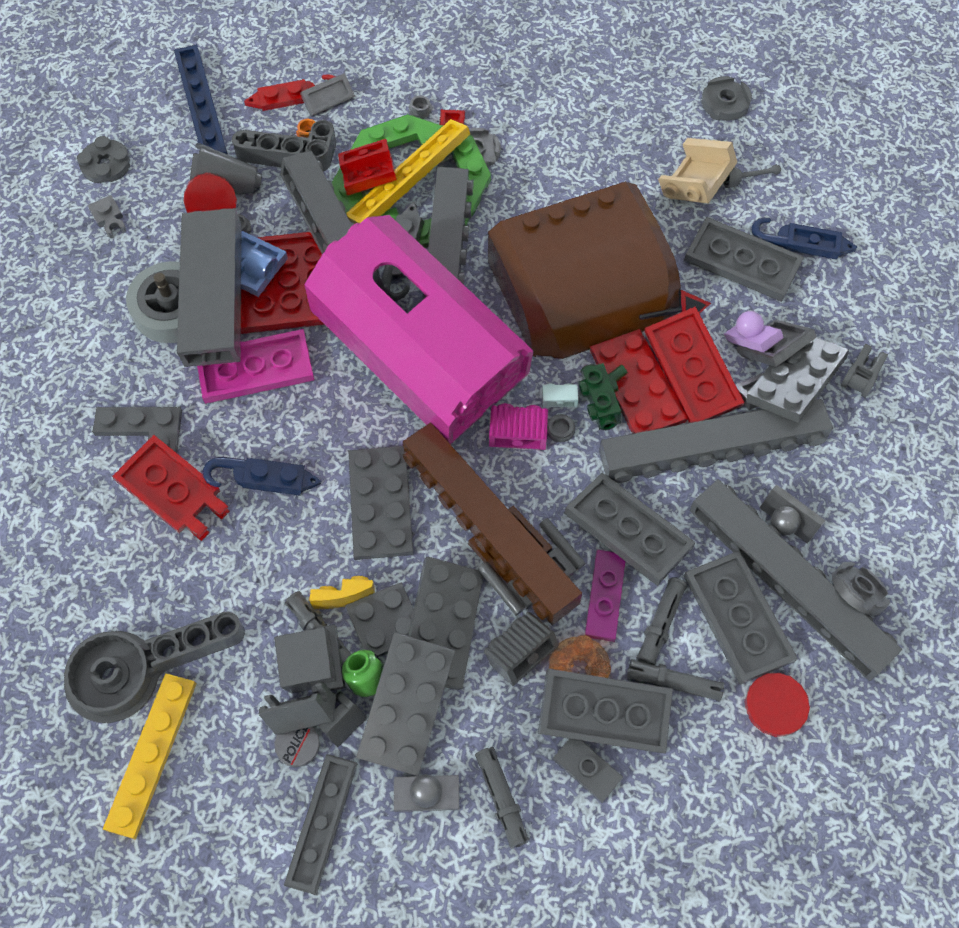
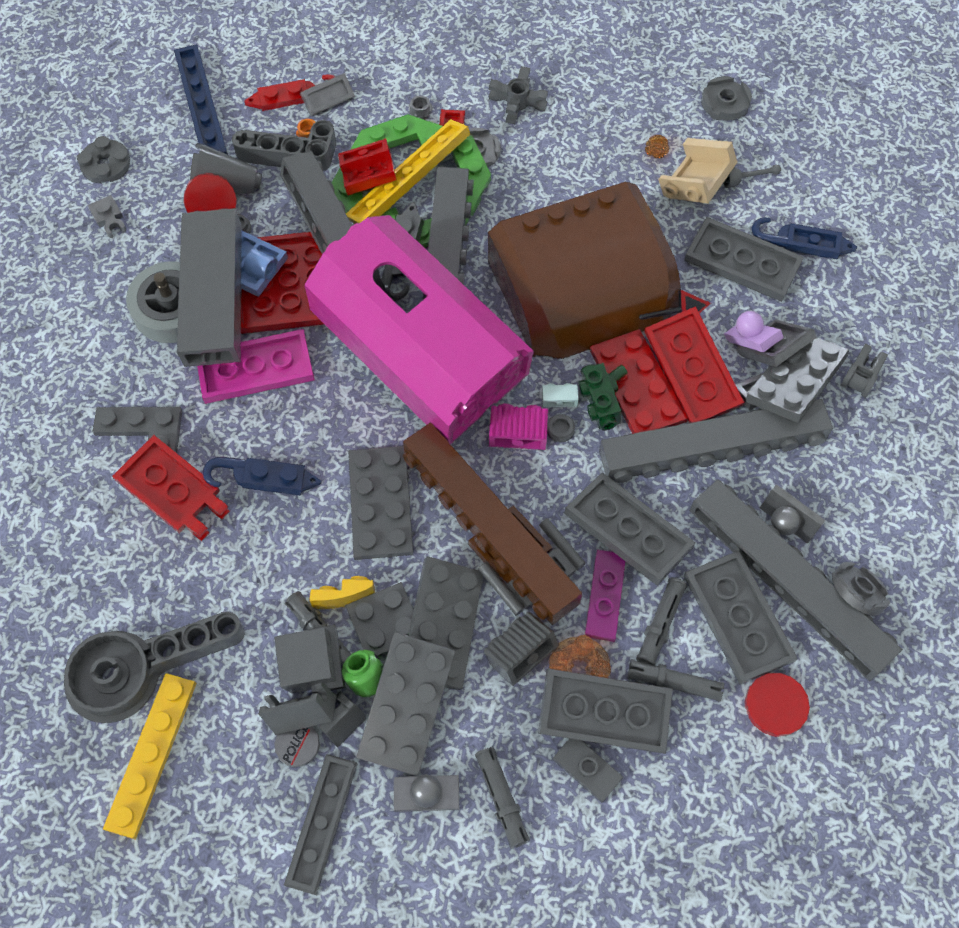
none -> dark grey pin [489,66,548,125]
none -> clear orange plate [645,135,670,158]

